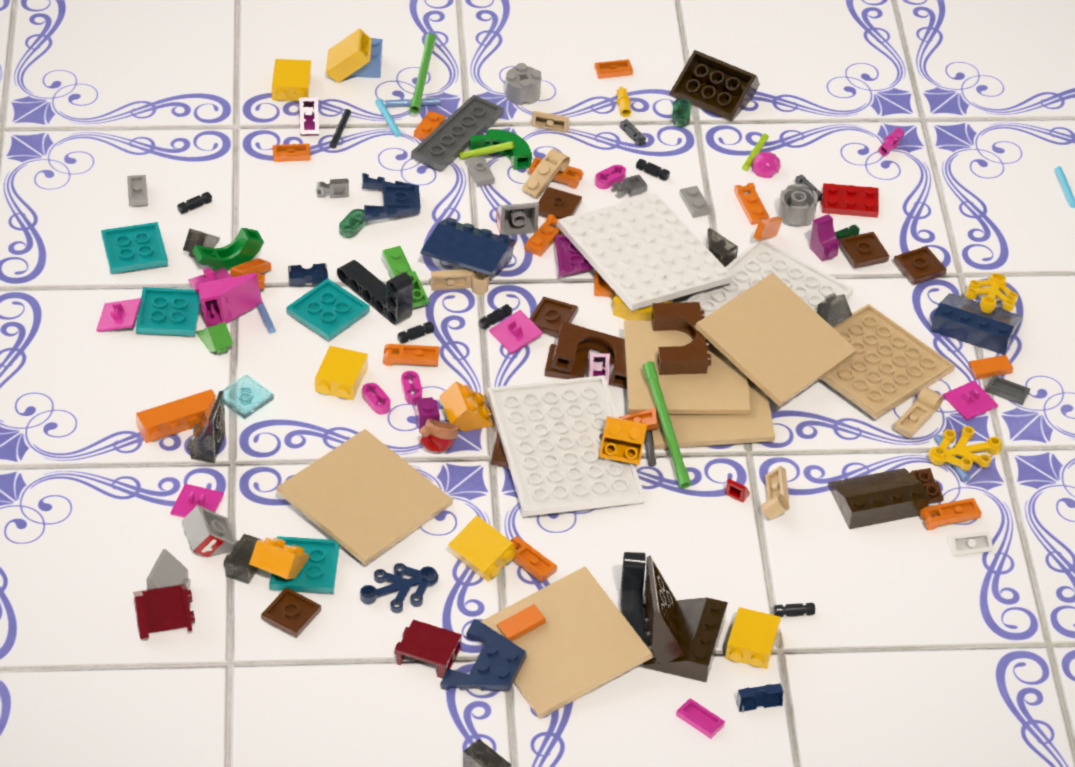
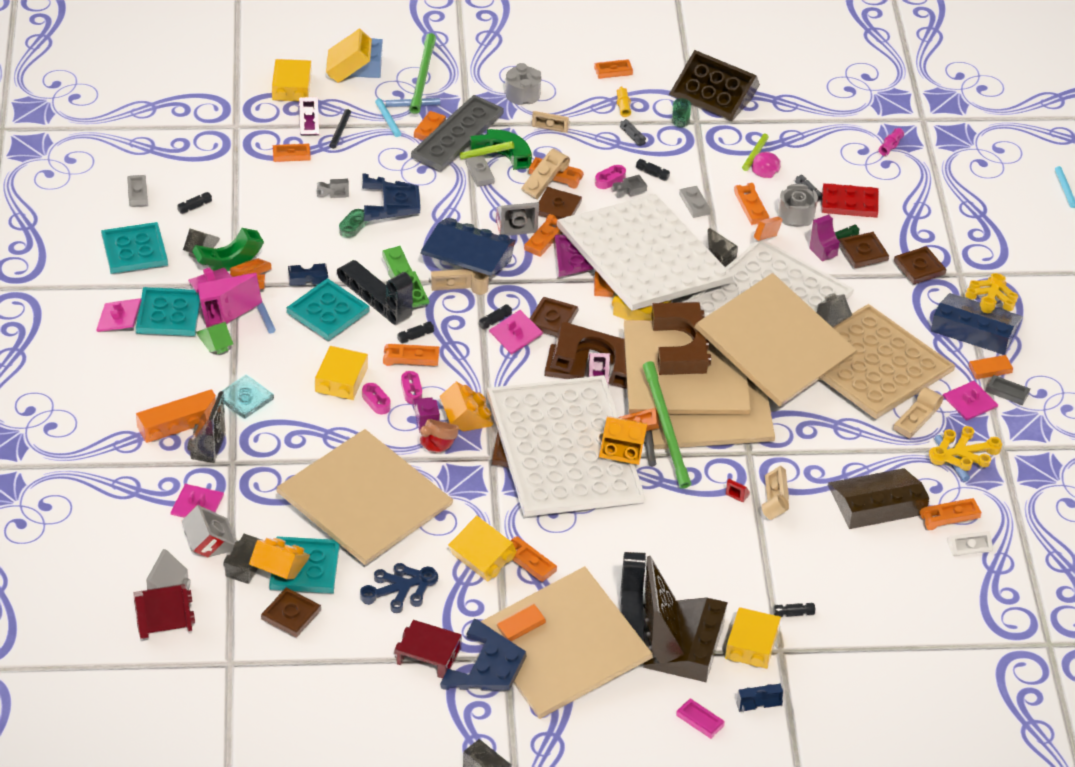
reddish brown slope [910,468,944,503] -> none

